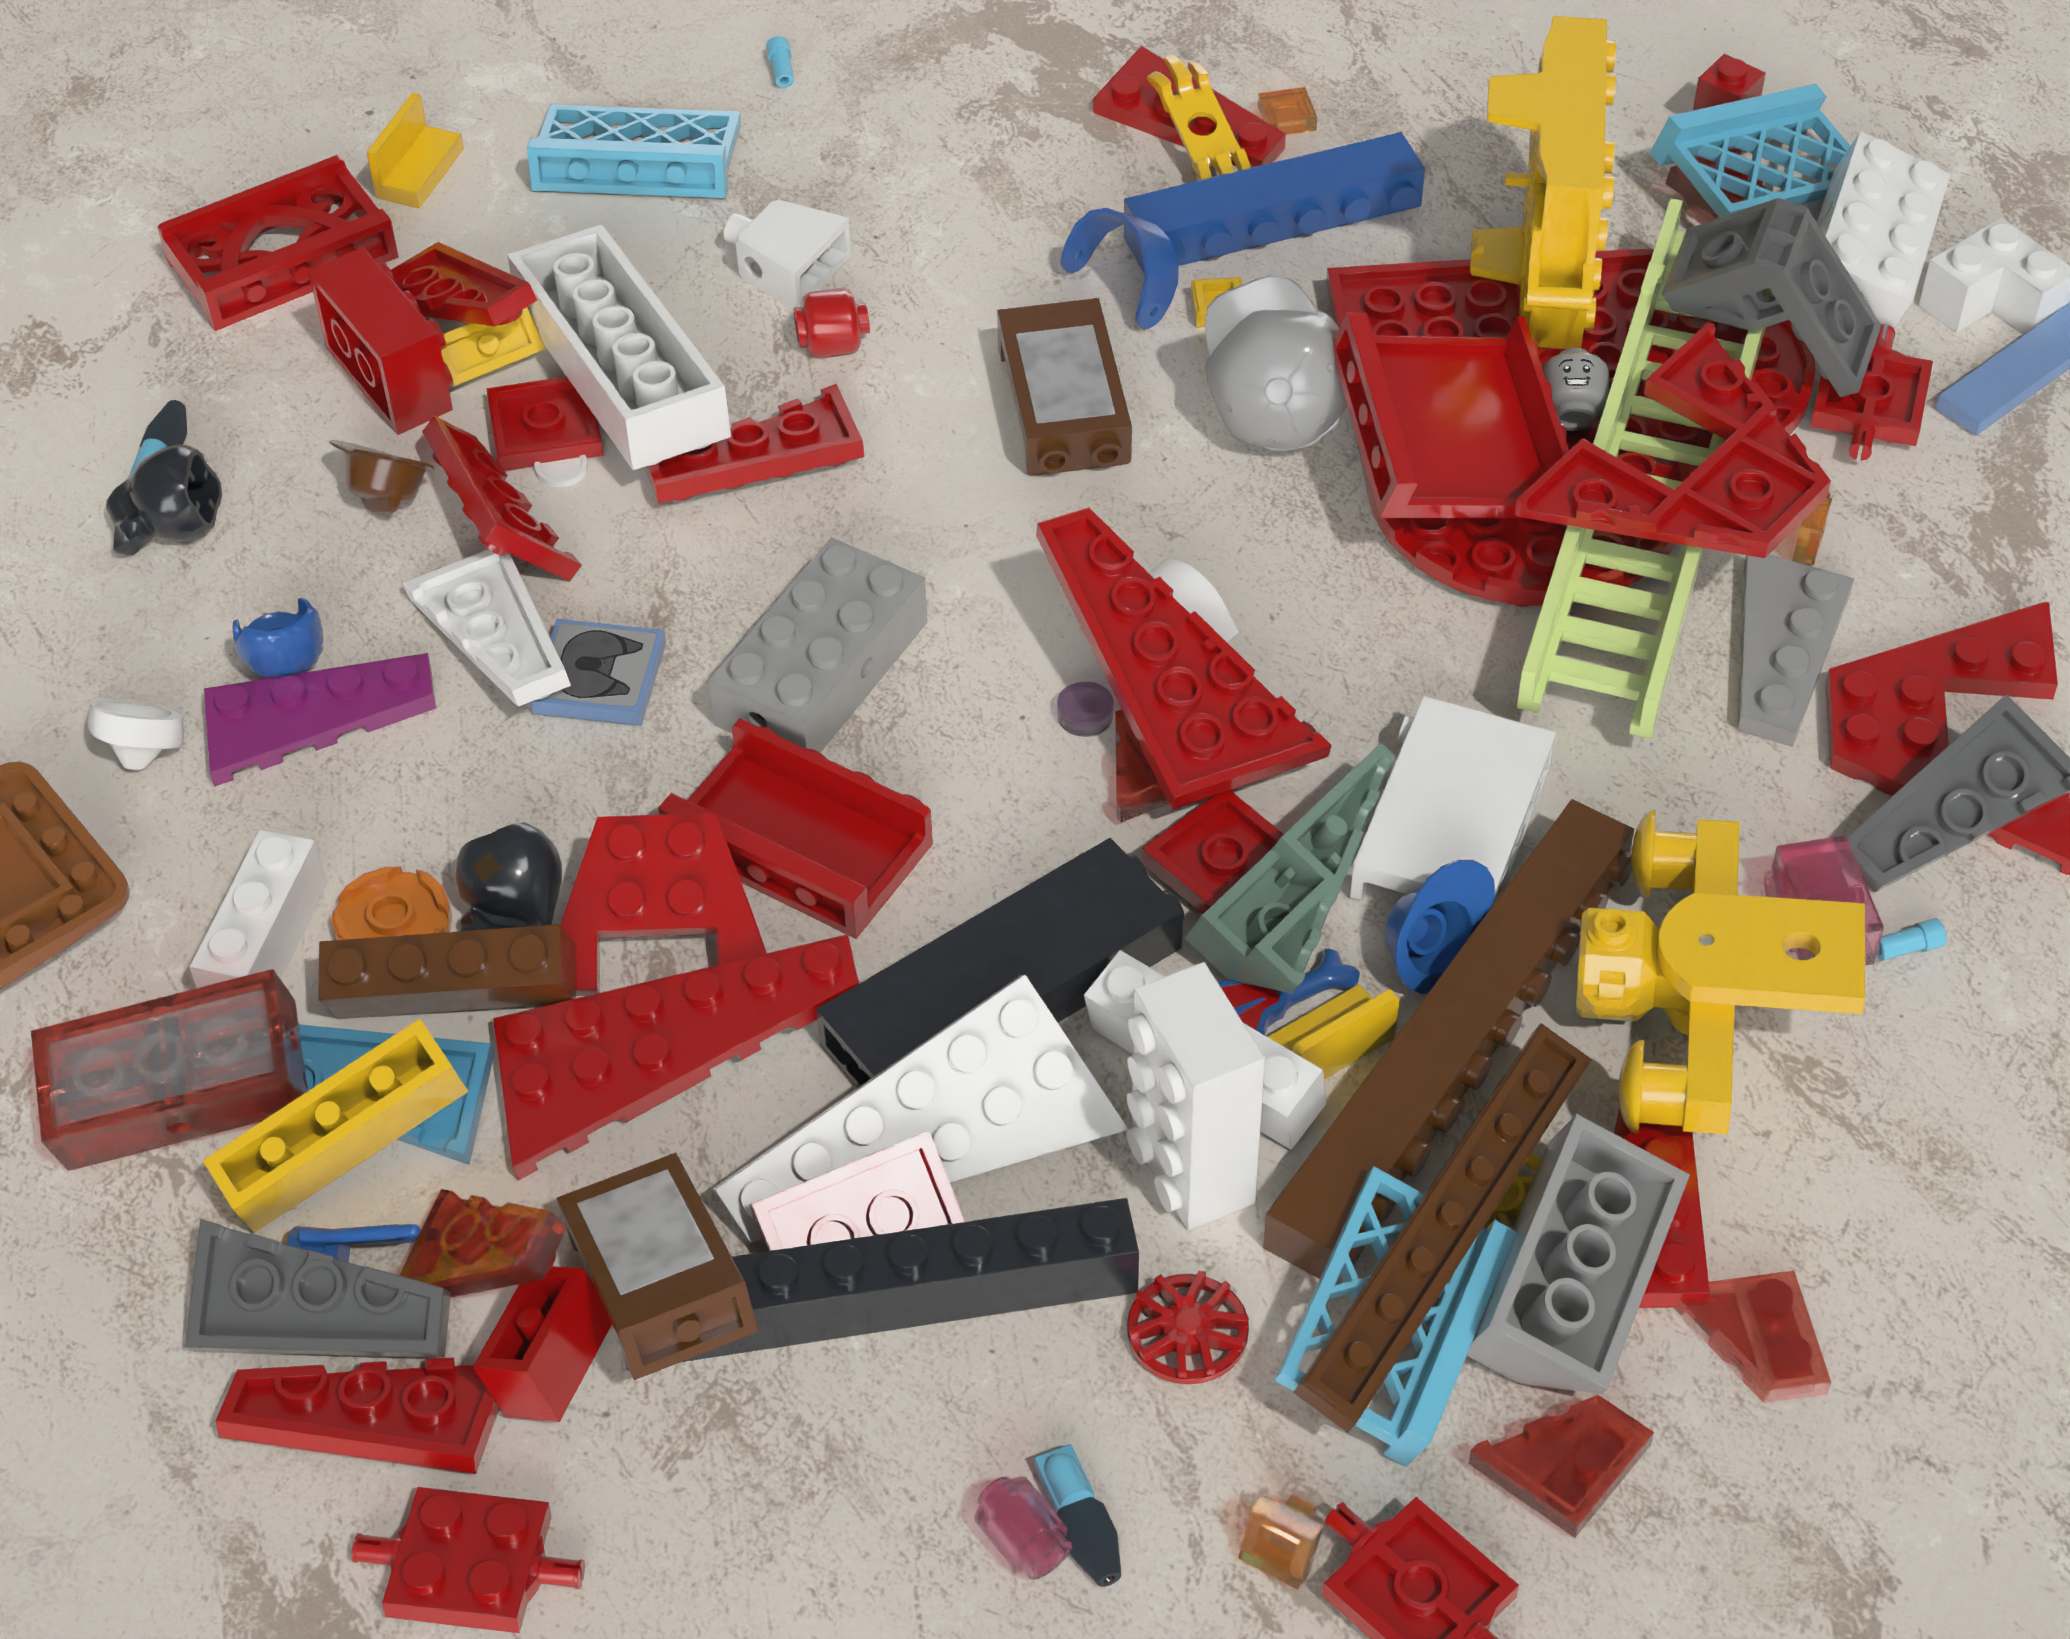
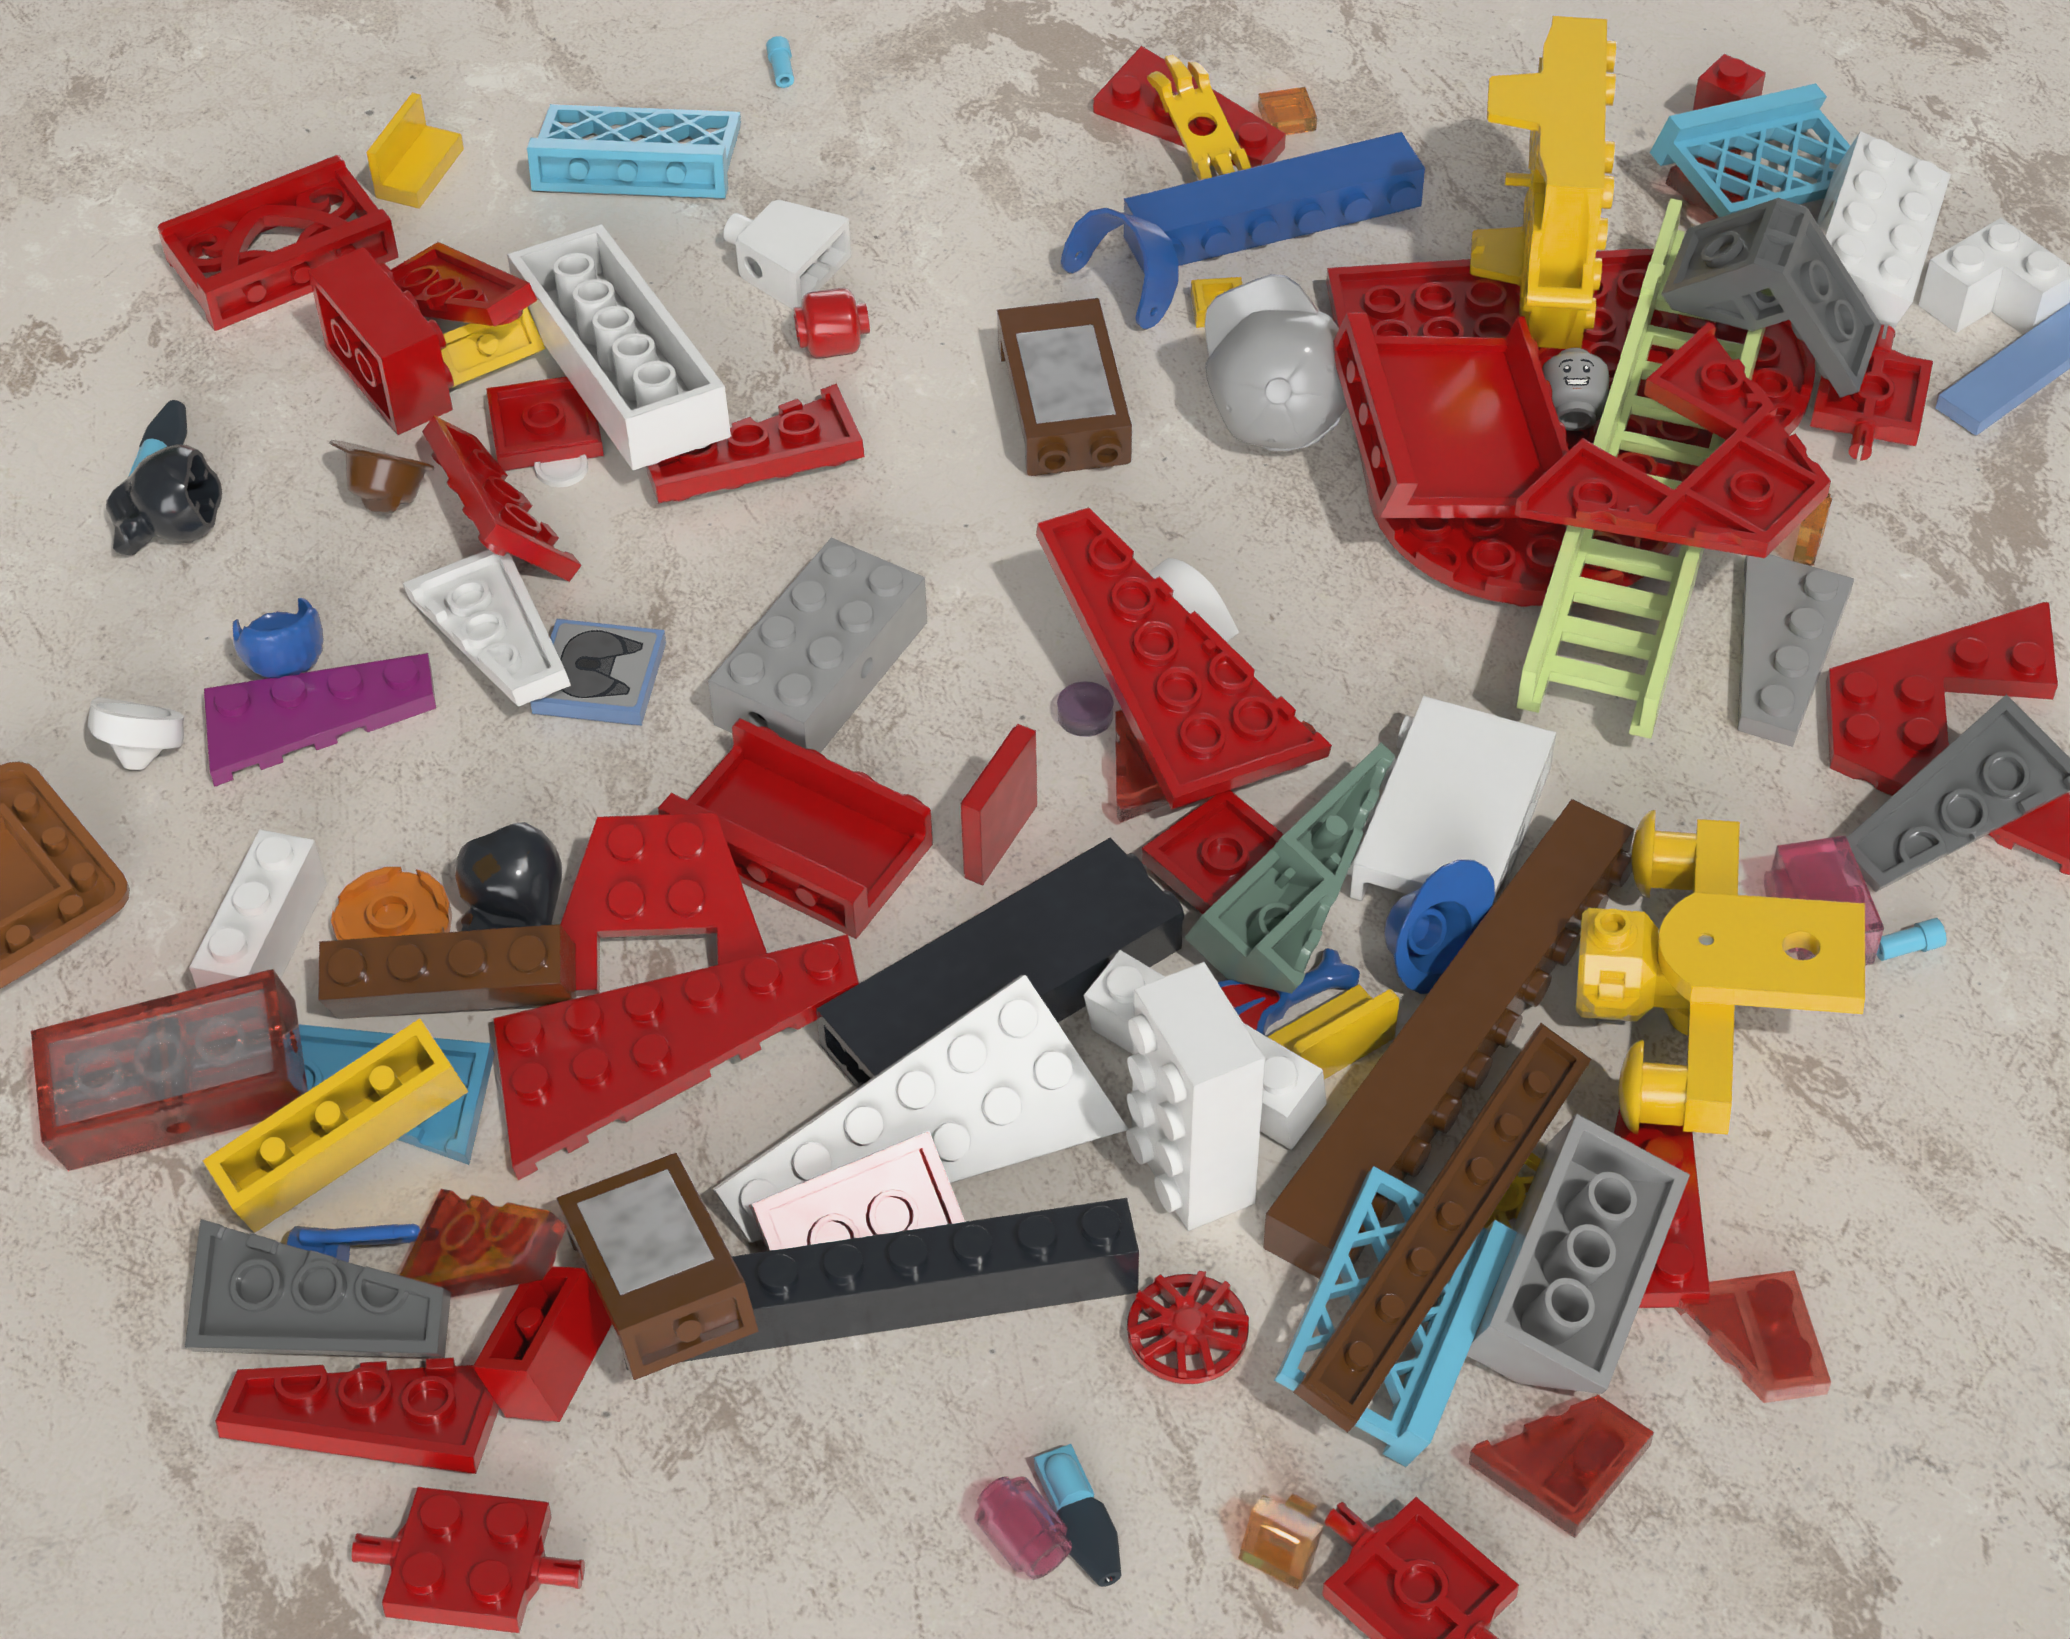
none -> red tile [961,724,1037,886]

